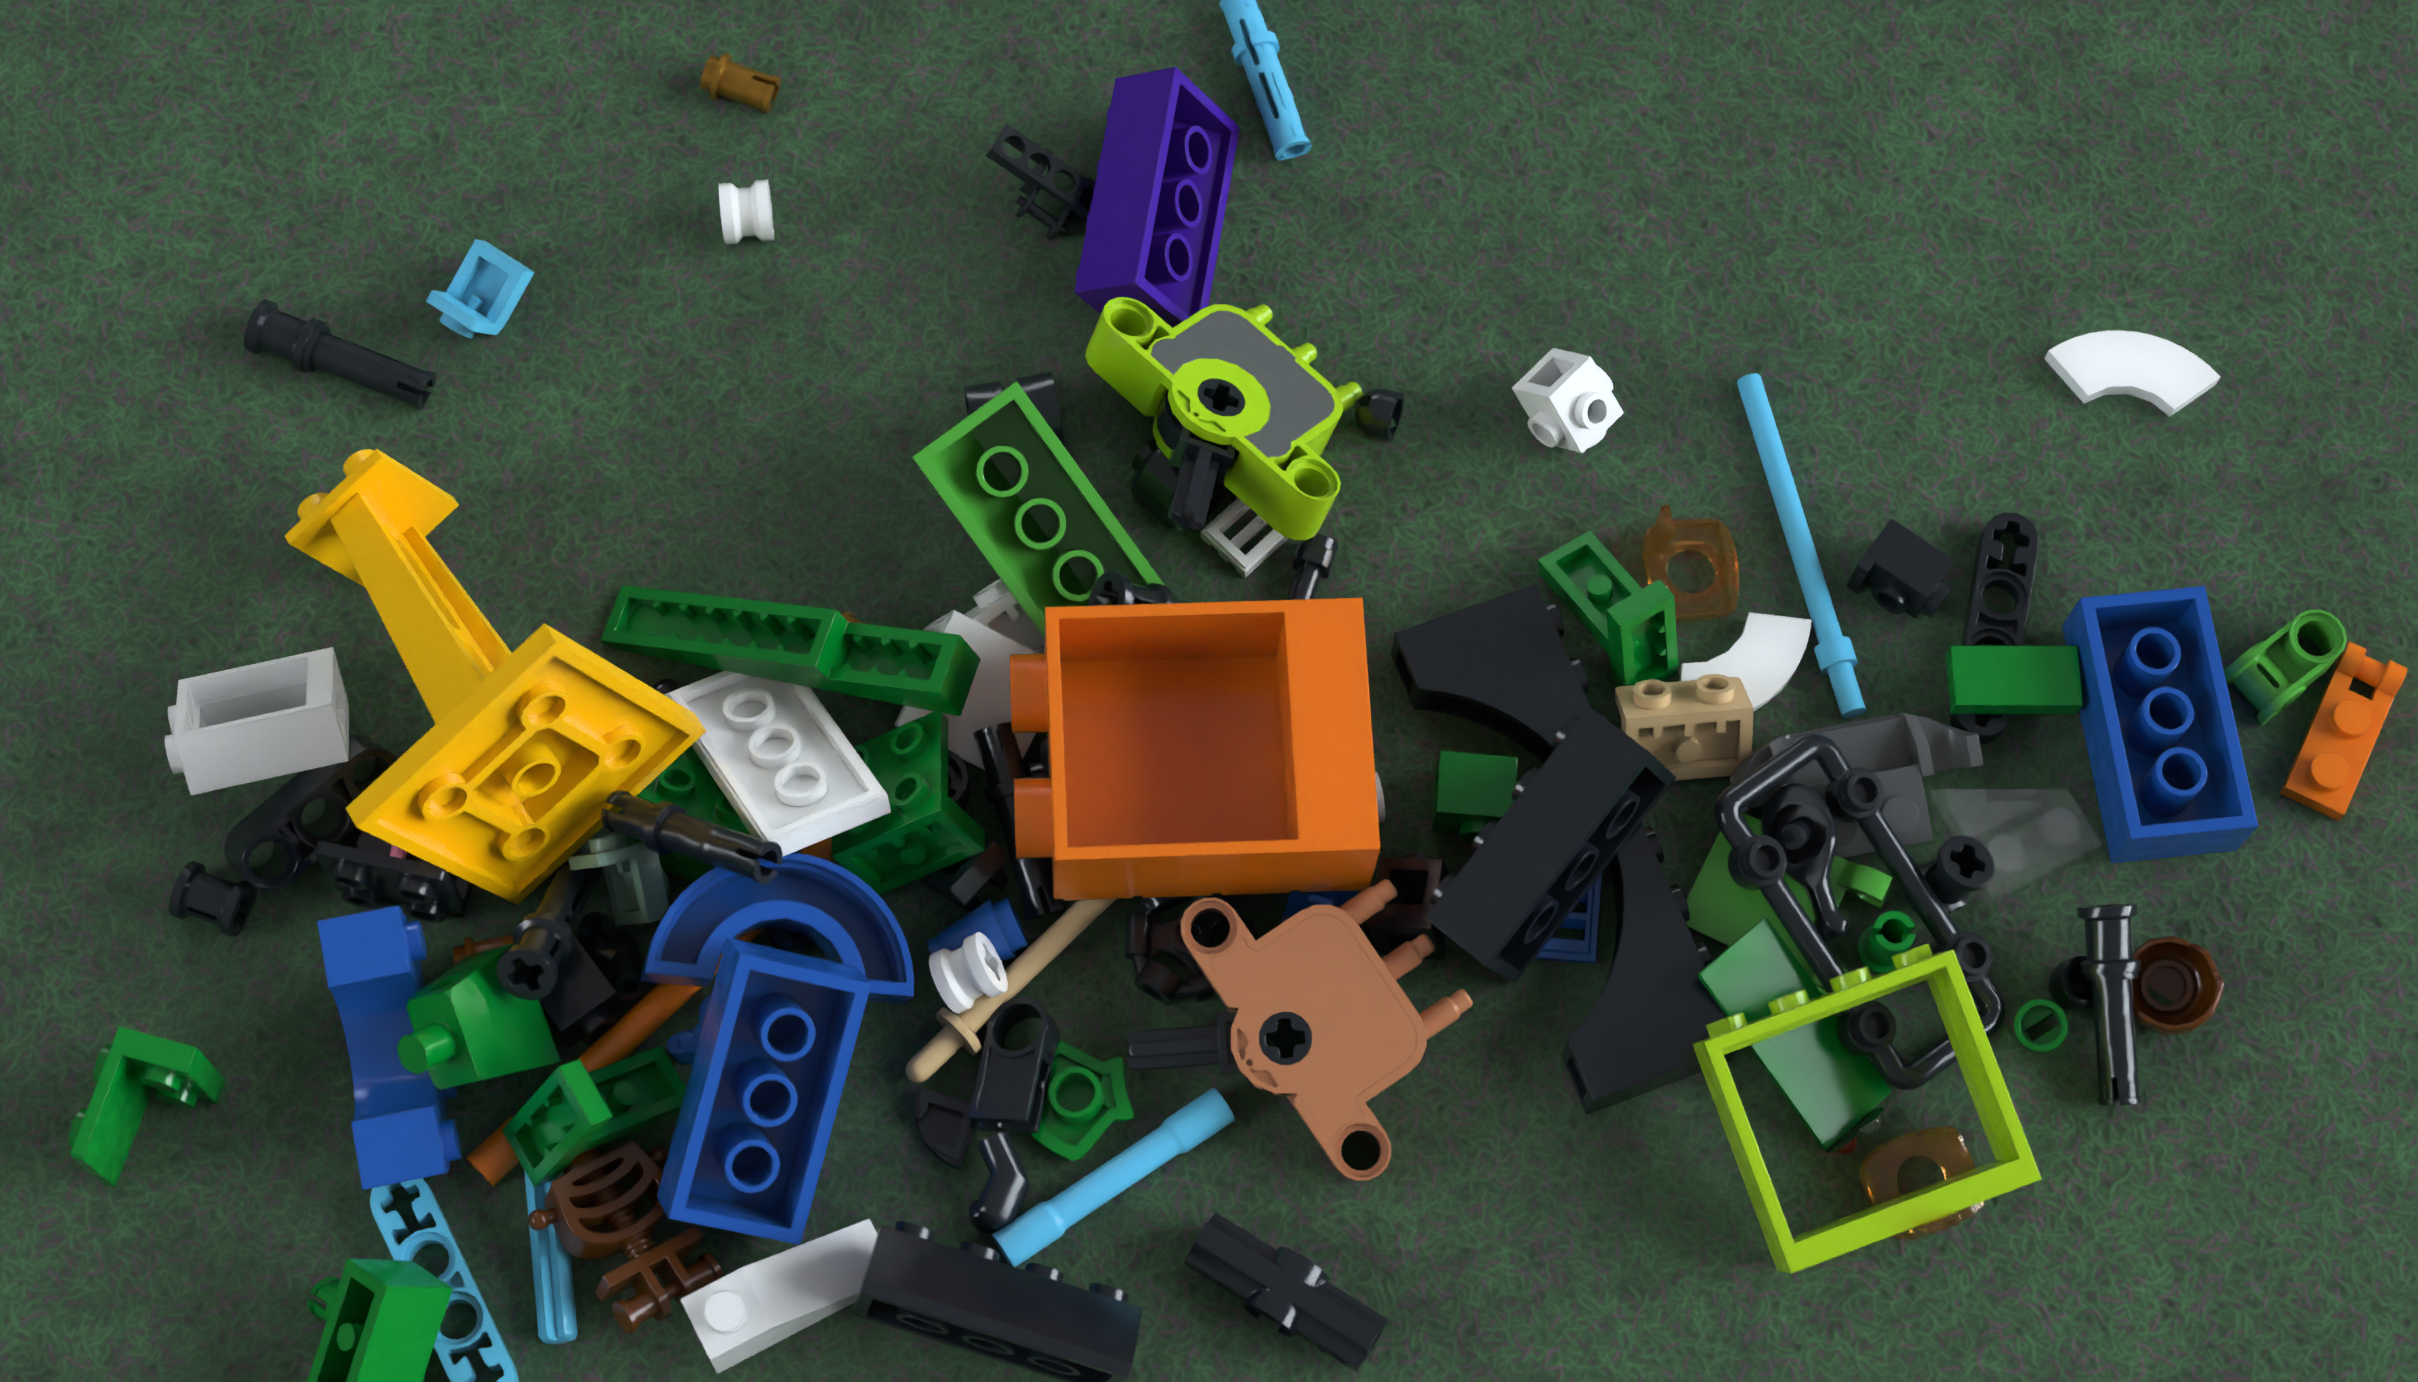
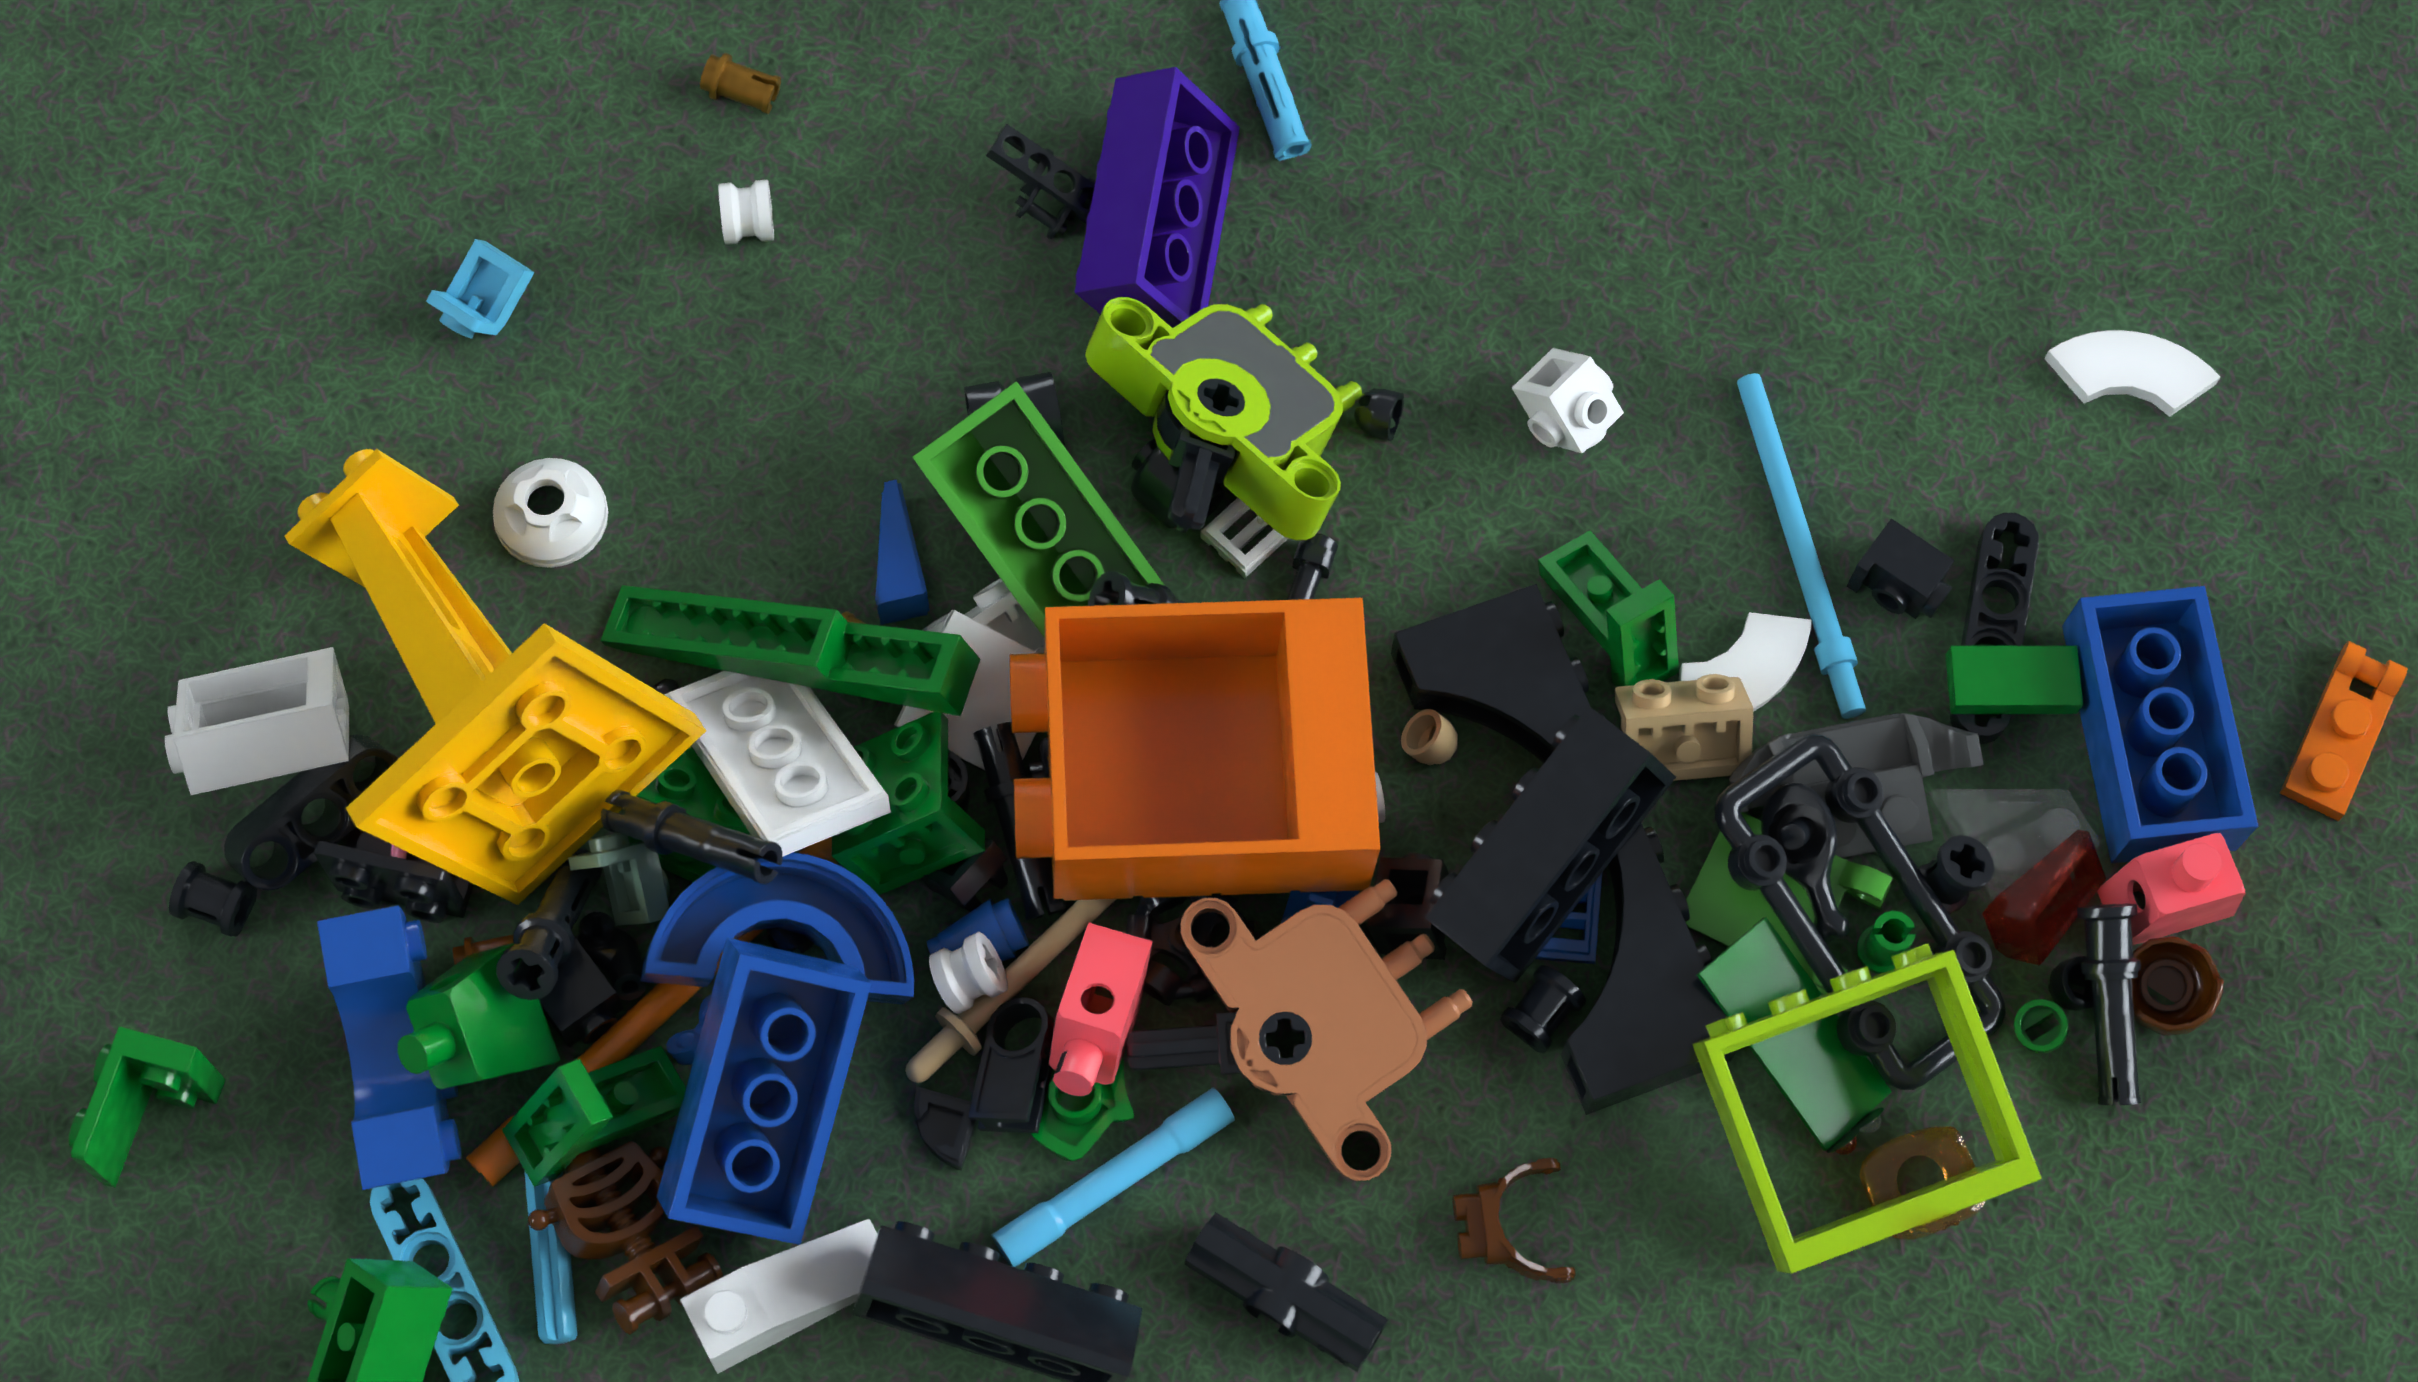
black pin [244,299,436,410] -> none
black arm [969,1130,1029,1233] -> none
green brick [1432,751,1519,844] -> none
clear orange piece [1641,504,1739,622] -> none
bright green piece [2224,610,2347,725] -> none
none -> white piece [493,458,608,568]
none -> blue slope [875,479,930,625]
none -> coral torso [1048,922,1152,1096]
none -> tan hinge [1401,709,1458,765]
none -> reddish brown helmet [1452,1158,1576,1283]
none -> black bush [1500,965,1586,1053]
none -> clear red slope [1982,829,2106,966]
none -> coral torso [2097,833,2245,945]

